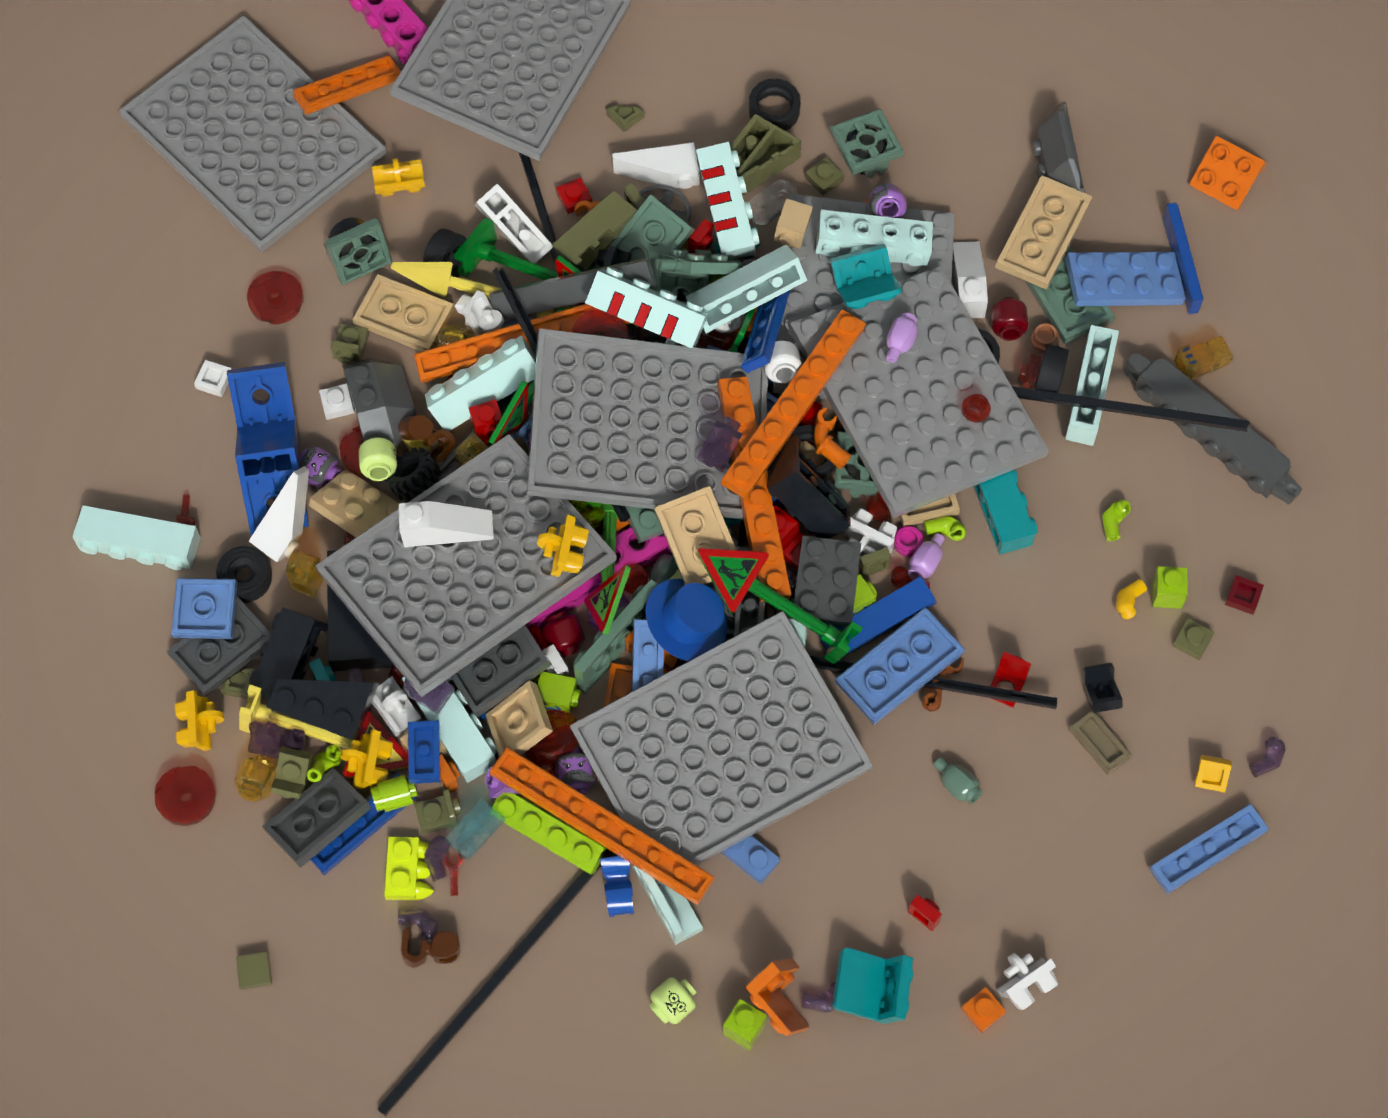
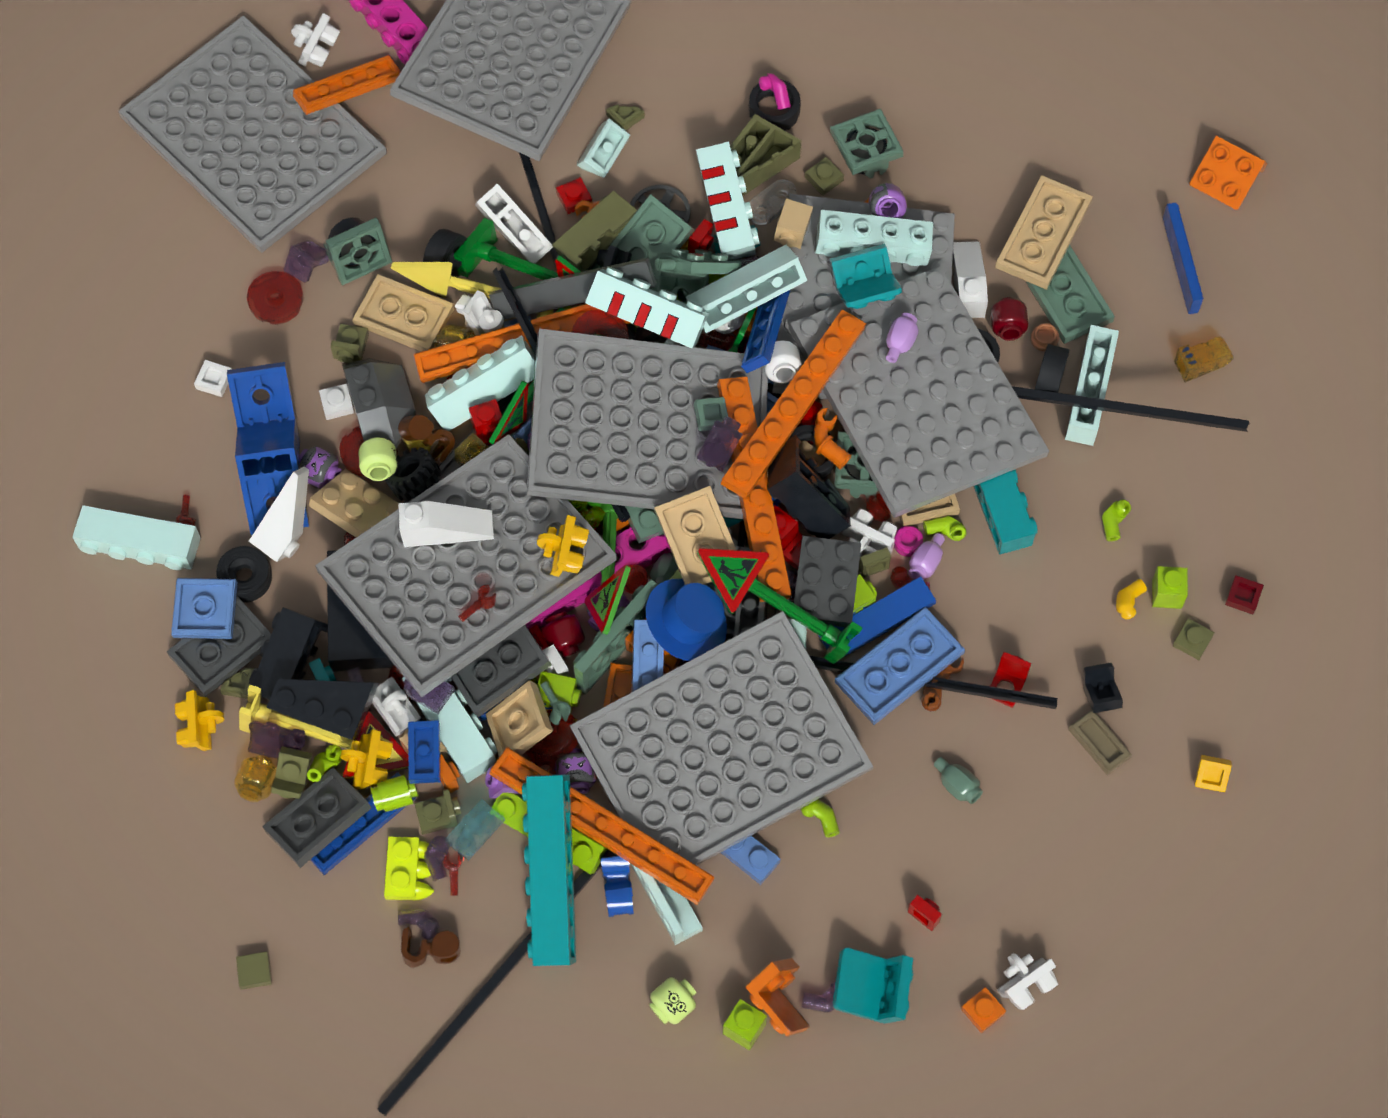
clear red plate [154,765,217,826] -> none
clear yellow leg [286,550,324,597] -> none
yellow hips [372,158,425,197] -> none
white slope [612,142,699,189] -> none
olive tile [624,183,645,210] -> none
clear red plate [961,394,991,423] -> none
clear red plate [1019,354,1042,389] -> none
dark grey wedge [1032,102,1085,193] -> none
medium blue plate [1065,252,1186,306] -> none
dark grey hinge [1124,353,1302,504] -> none
medium blue plate [1149,804,1269,895] -> none
clear purple arm [1249,736,1286,777] -> none
none -> clear purple bracket [284,240,329,283]
none -> white hips [291,13,340,67]
none -> clear red hand [458,585,496,622]
none -> teal brick [522,774,576,966]
none -> sand green hand [540,682,571,725]
none -> light aqua slope [576,119,630,178]
none -> sand green plate [694,397,730,431]
none -> dark pink arm [759,73,791,110]
none -> lime arm [801,799,840,837]

